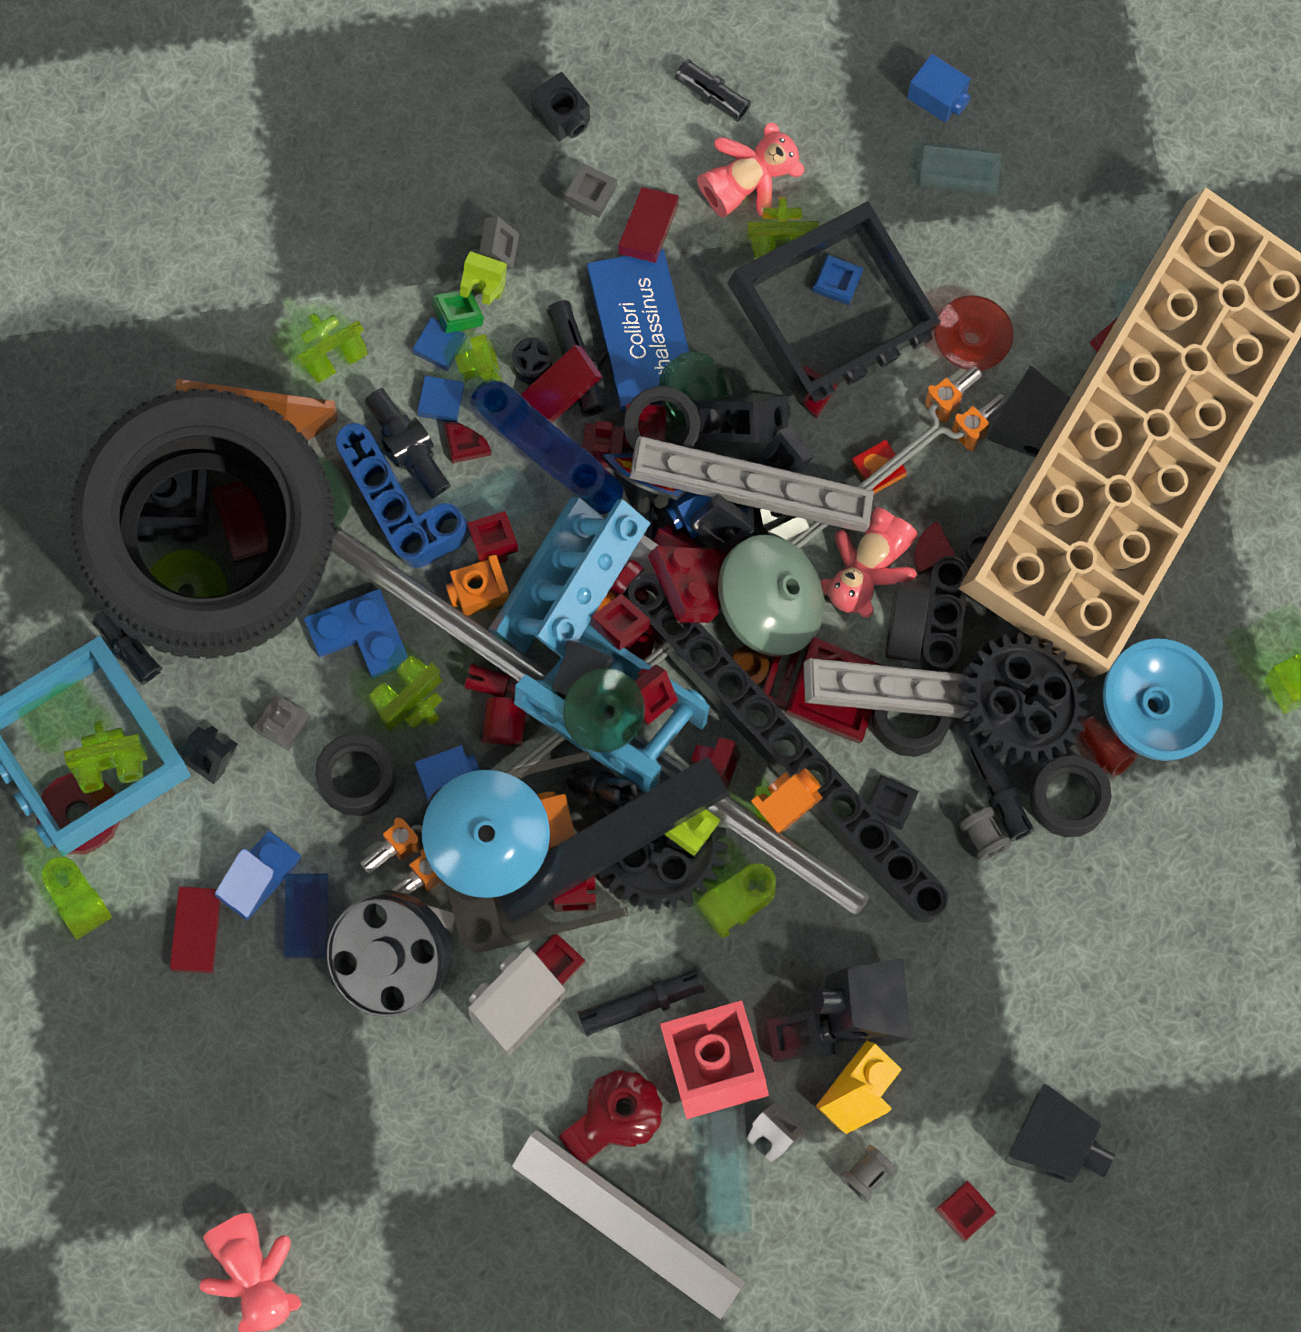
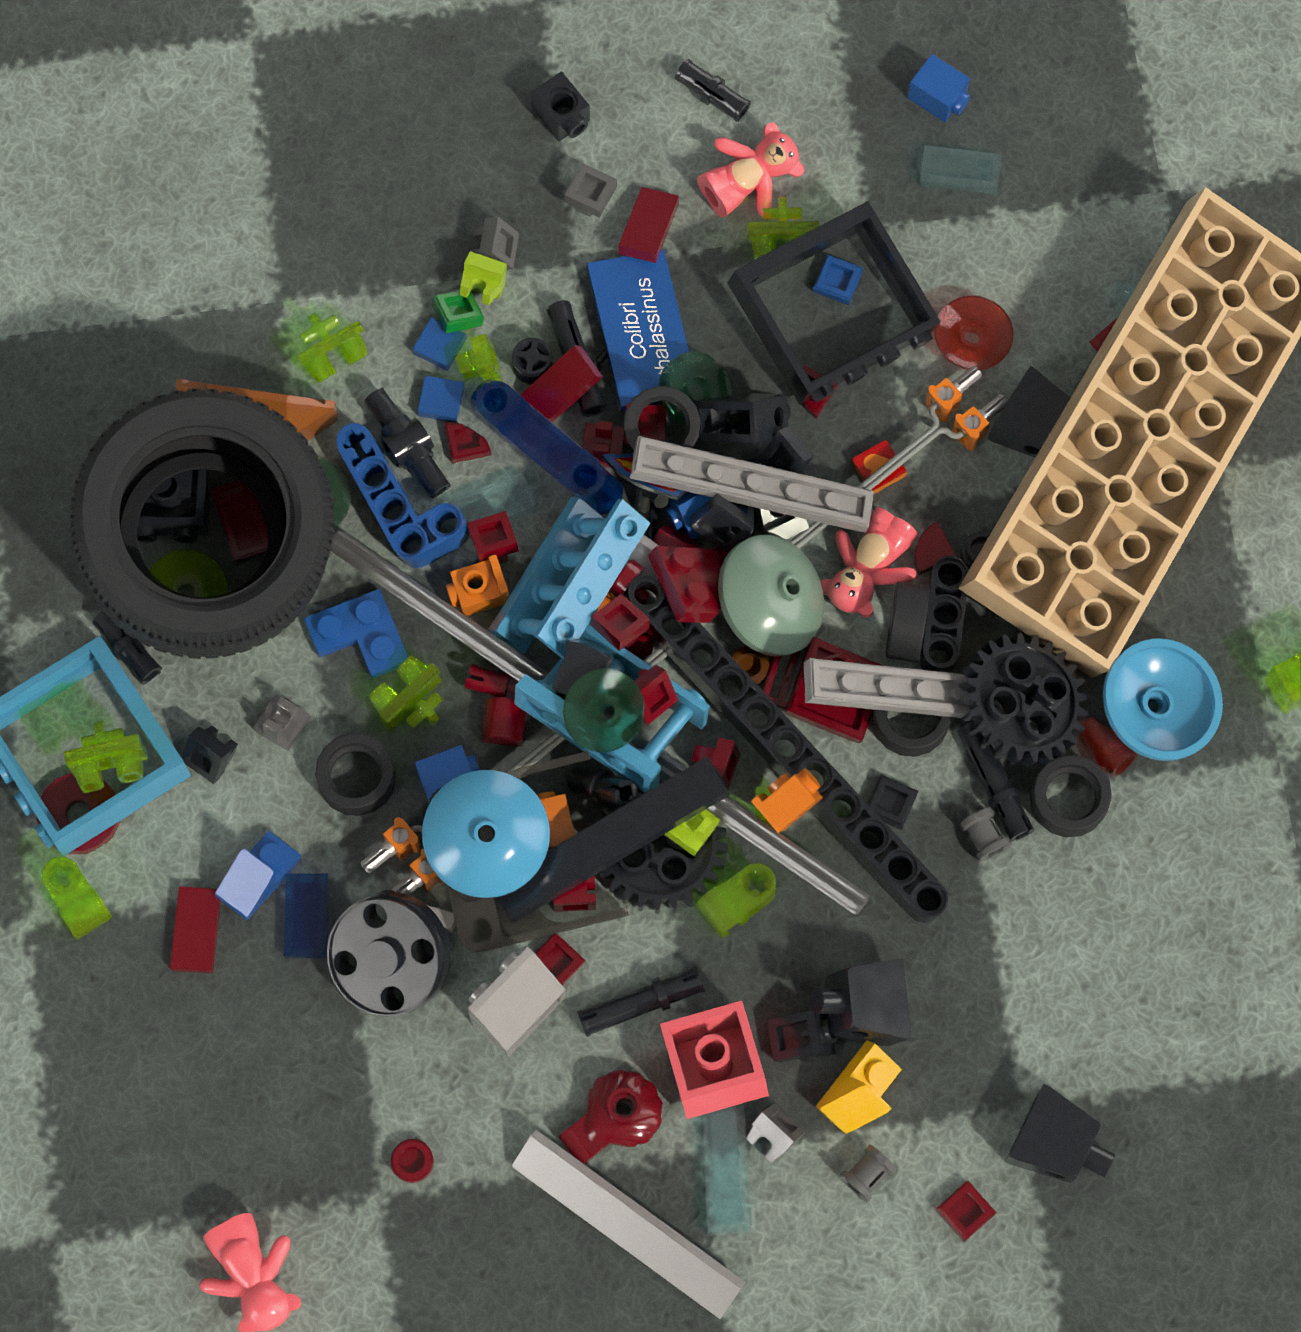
none -> dark red tile [391,1139,434,1183]

